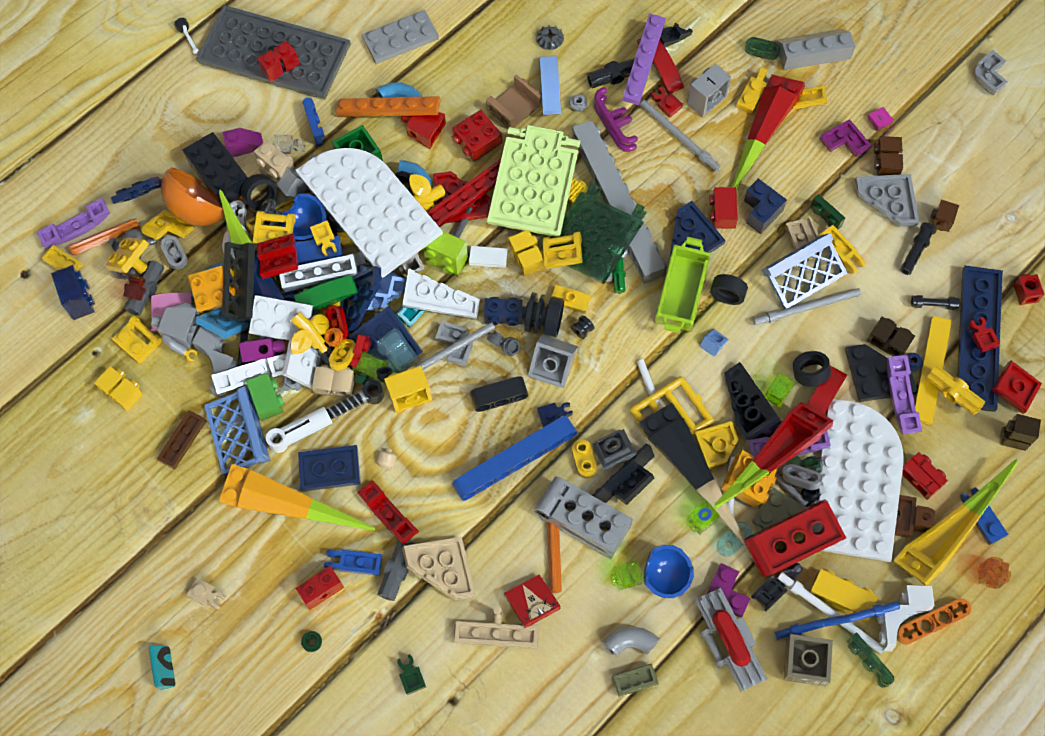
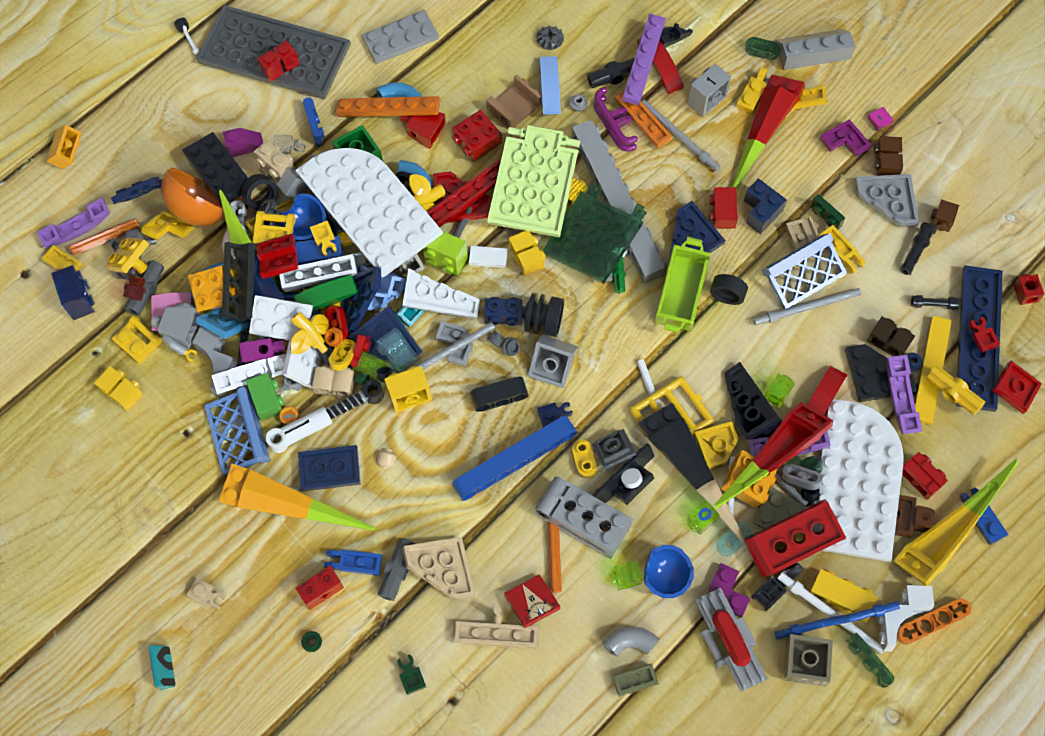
reddish brown plate [157,410,207,470] -> none
light grey plate [160,236,188,270] -> none
red slope [357,480,419,545] -> none
yellow plate [543,232,582,269] -> none
yellow plate [551,285,591,314] -> none
black wheel [571,315,595,339] -> none
red plate [651,87,683,118] -> none
medium blue slope [700,329,729,357] -> none
black tyre [793,351,831,387] -> none
light grey plate [975,50,1008,95] -> none
clear orange brick [978,557,1011,589] -> none
dark brown piece [1000,414,1041,451] -> none
none -> light orange brick [46,125,82,169]
none -> orange tile [279,406,300,426]
none -> orange plate [614,90,672,148]
none -> white tile [621,468,642,489]

